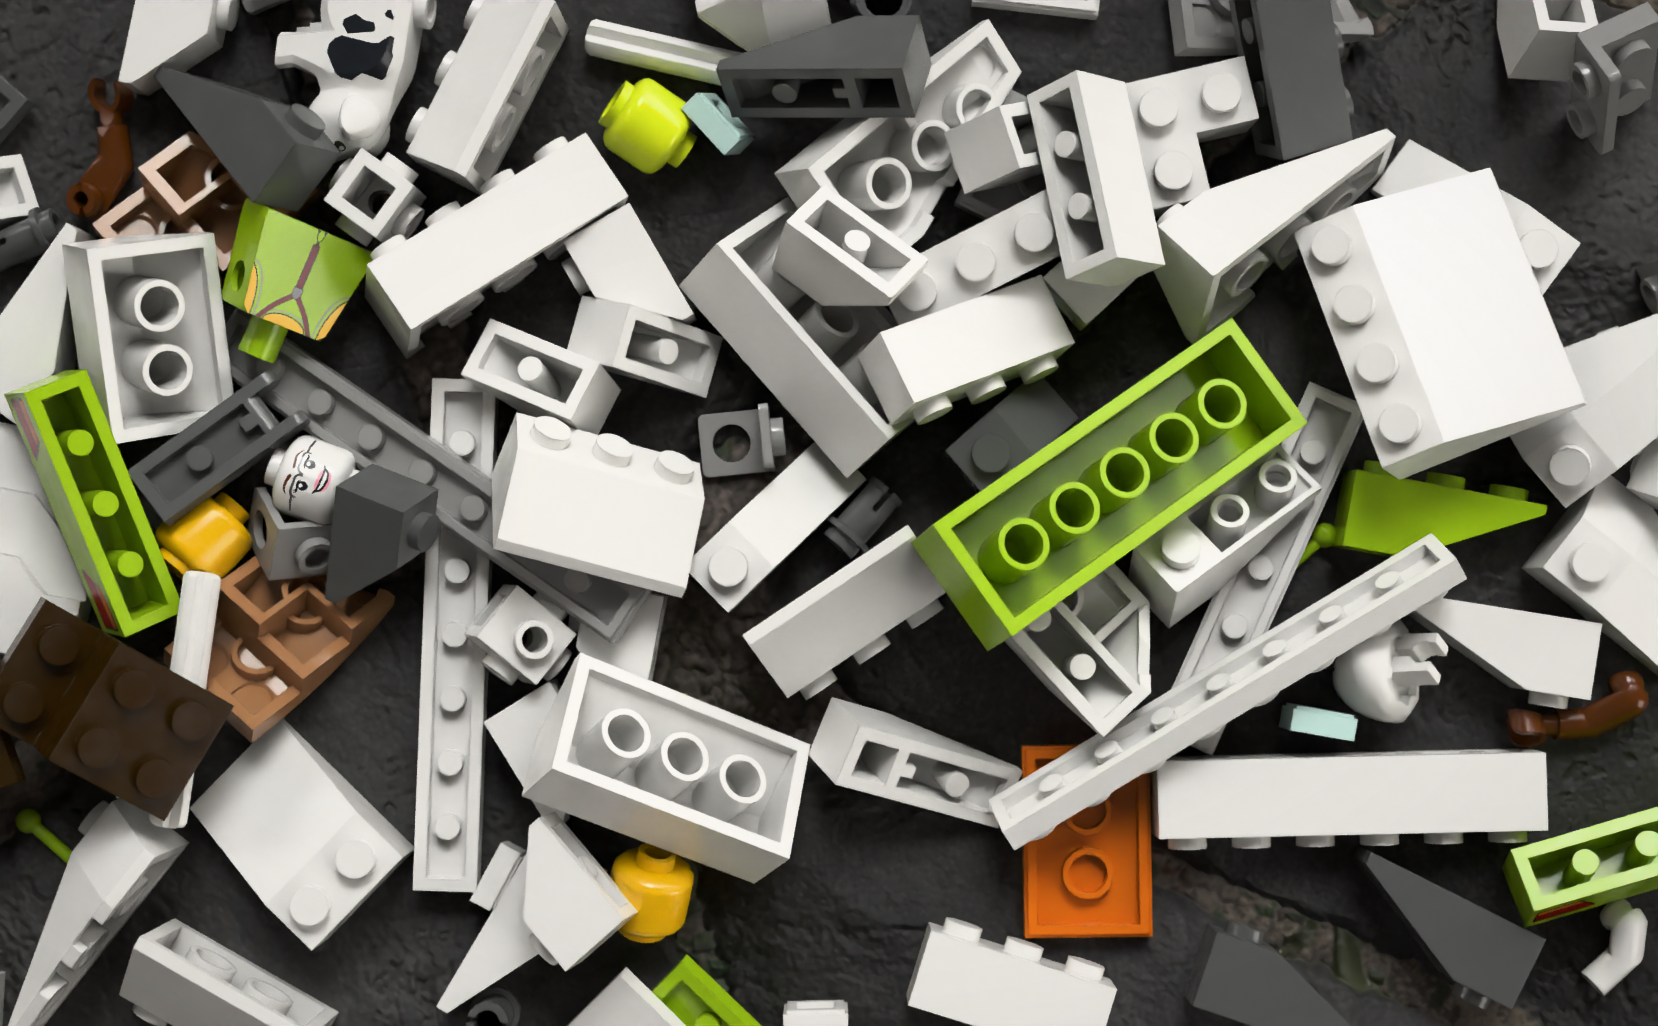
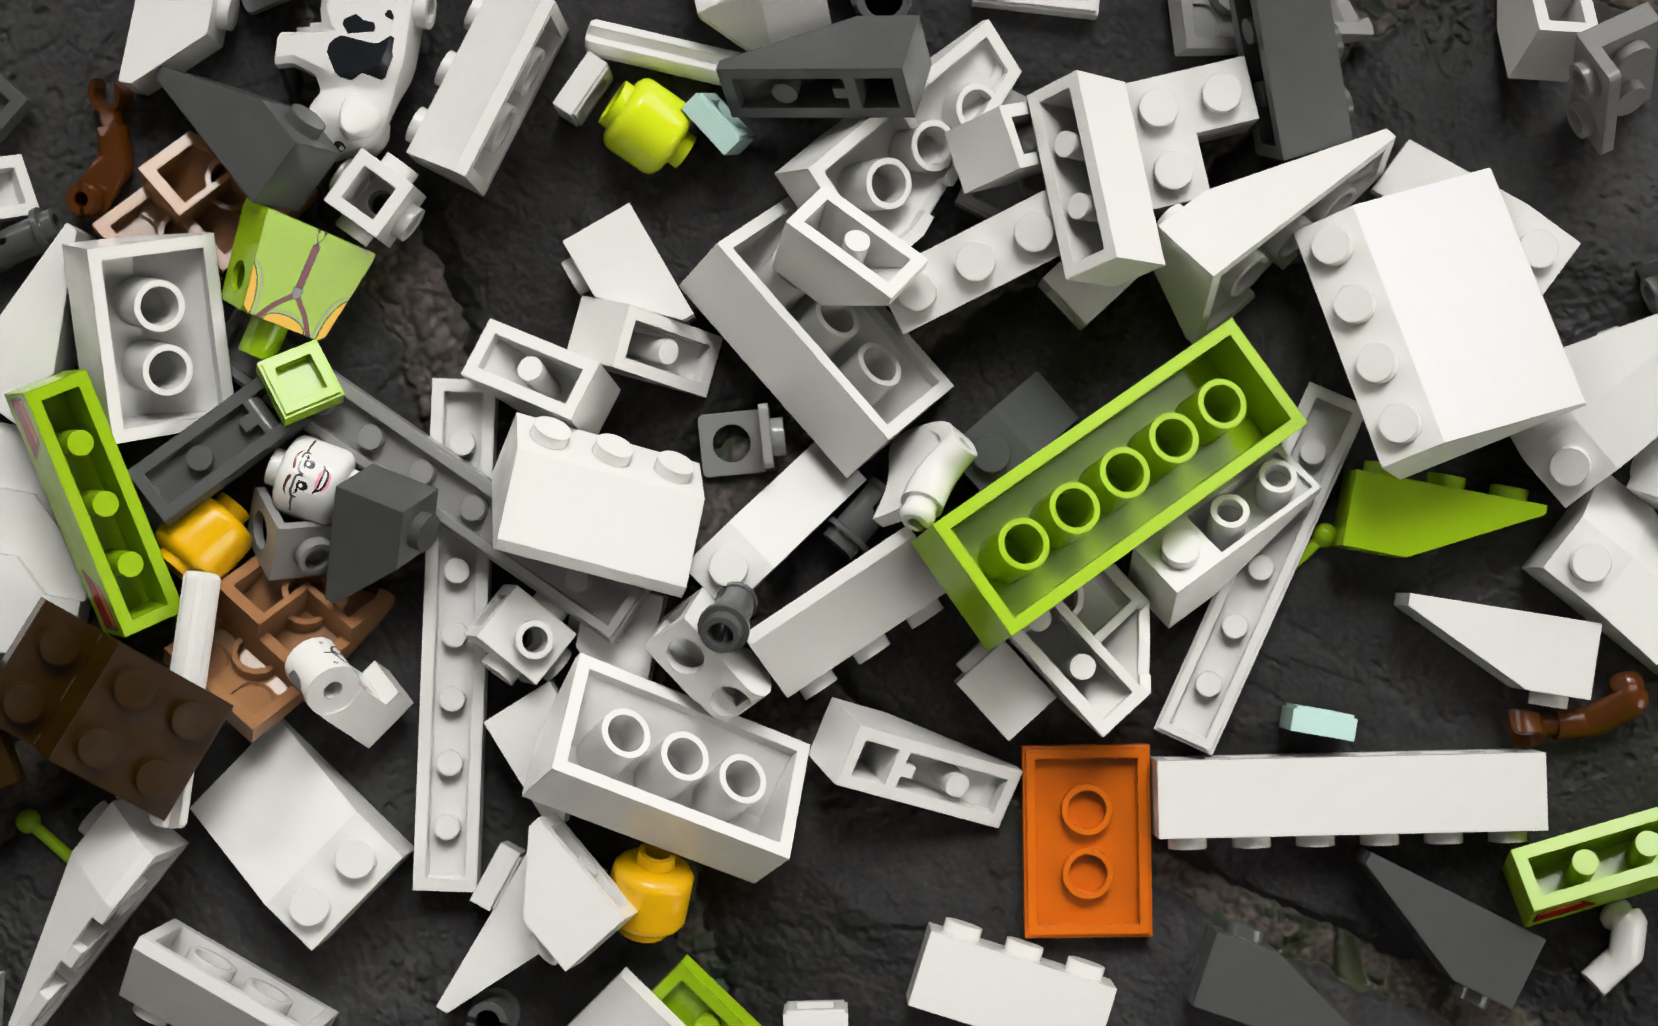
white wedge [364,132,629,359] -> none
white brick [858,275,1075,425] -> none
white plate [988,533,1467,851] -> none
white piece [1332,620,1449,724] -> none
none -> tile [256,339,345,427]
none -> white leg [285,637,414,748]
none -> white tile [552,51,613,127]
none -> white leg [644,587,772,722]
none -> dark grey pin [697,581,758,653]
none -> white arm [873,421,978,532]
none -> white brick [954,641,1057,741]

